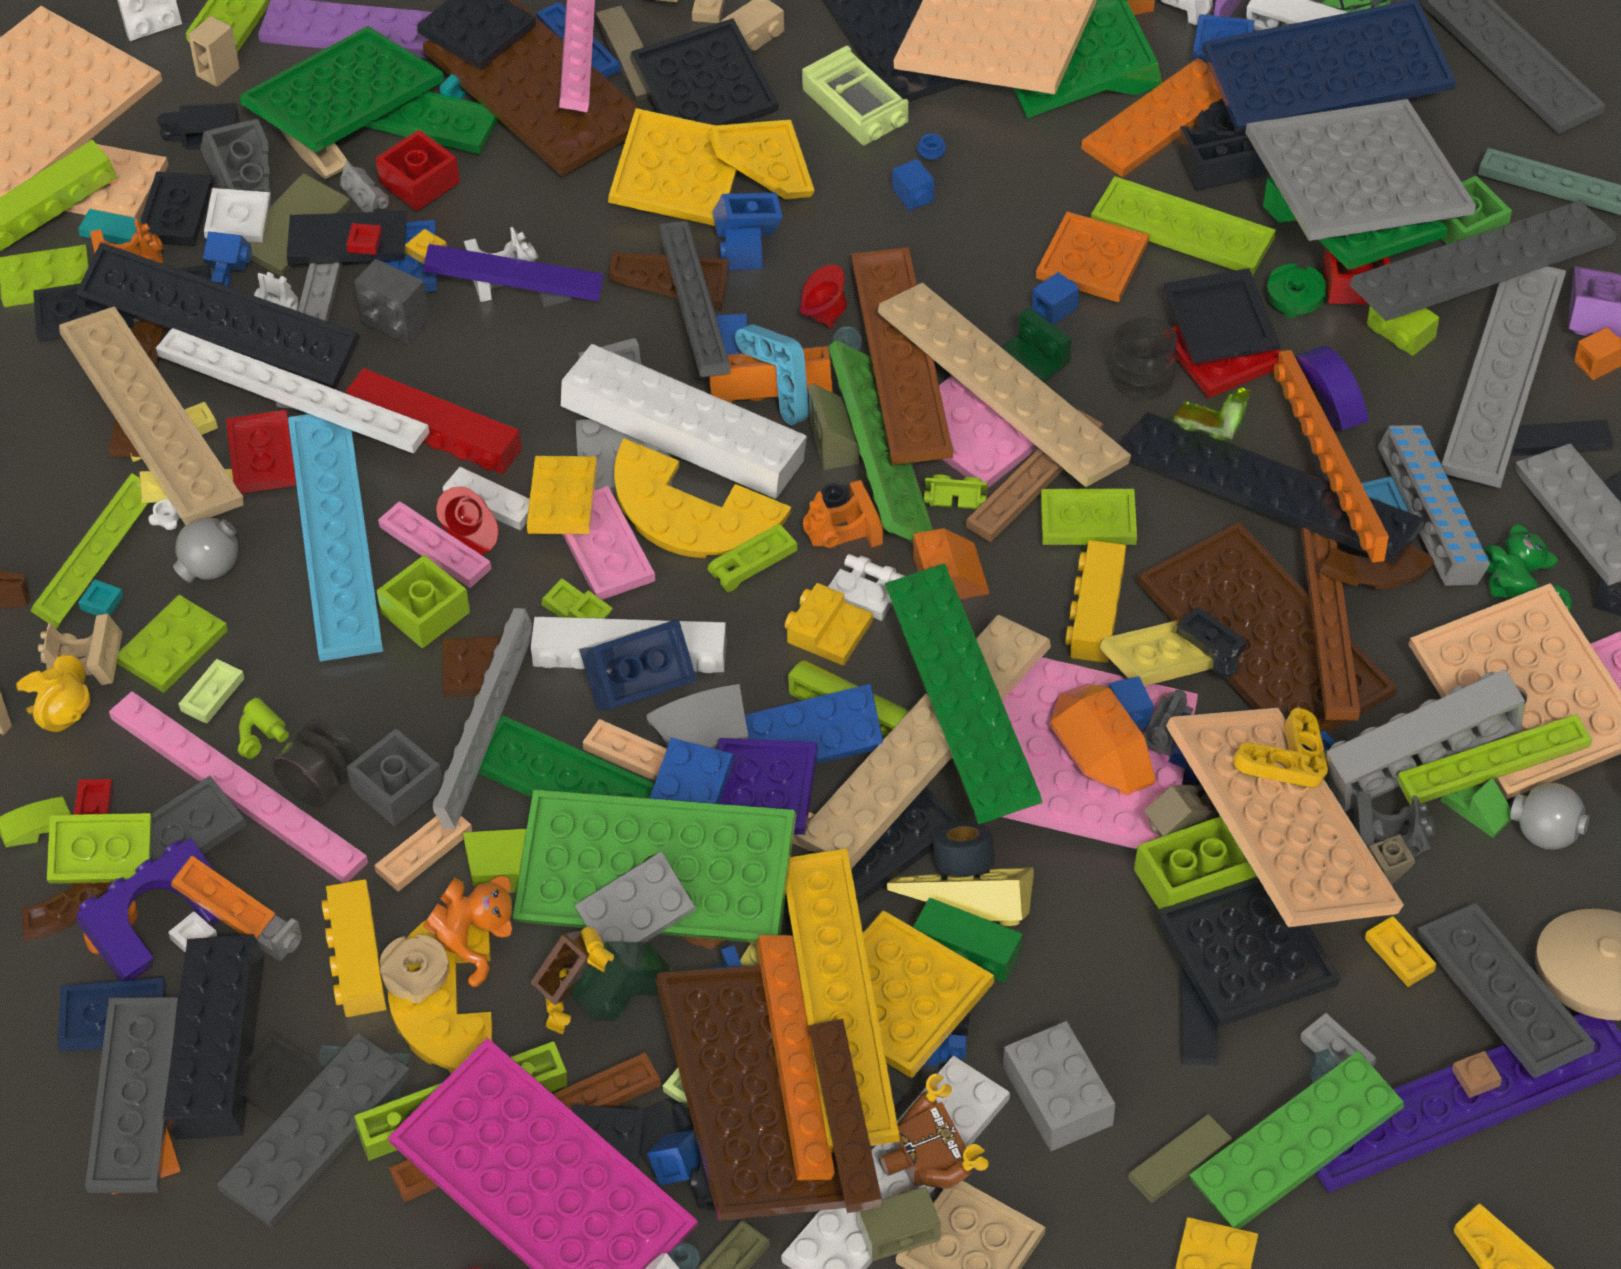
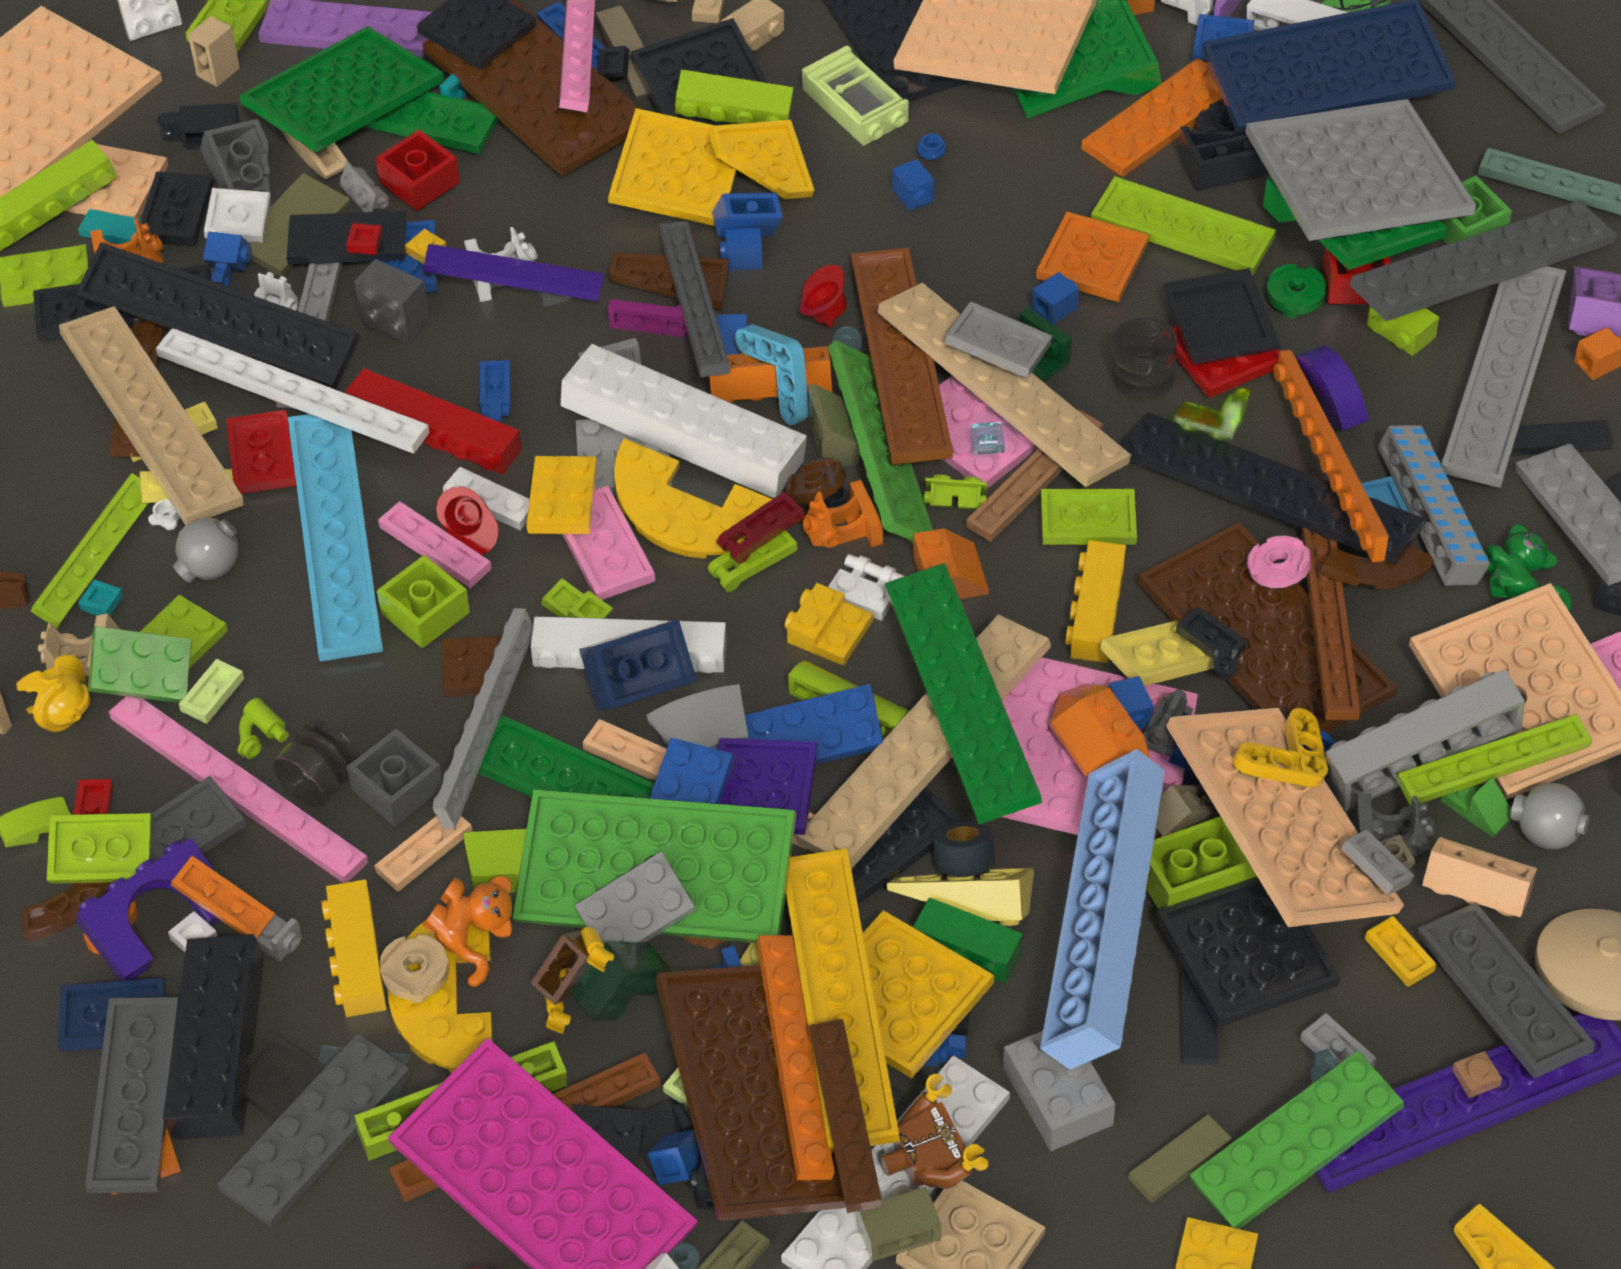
none -> bright green plate [88,626,191,703]
none -> blue hinge [480,360,511,423]
none -> black plate [598,46,630,79]
none -> magenta plate [608,299,689,337]
none -> lime brick [675,70,793,124]
none -> dark red plate [717,491,805,564]
none -> reddish brown tile [785,458,846,505]
none -> light grey plate [945,301,1052,378]
none -> clear light blue plate [970,422,1005,455]
none -> light blue brick [1040,749,1165,1069]
none -> bright pink tile [1247,536,1311,588]
none -> light grey plate [1341,830,1414,895]
none -> light nougat brick [1422,837,1537,917]

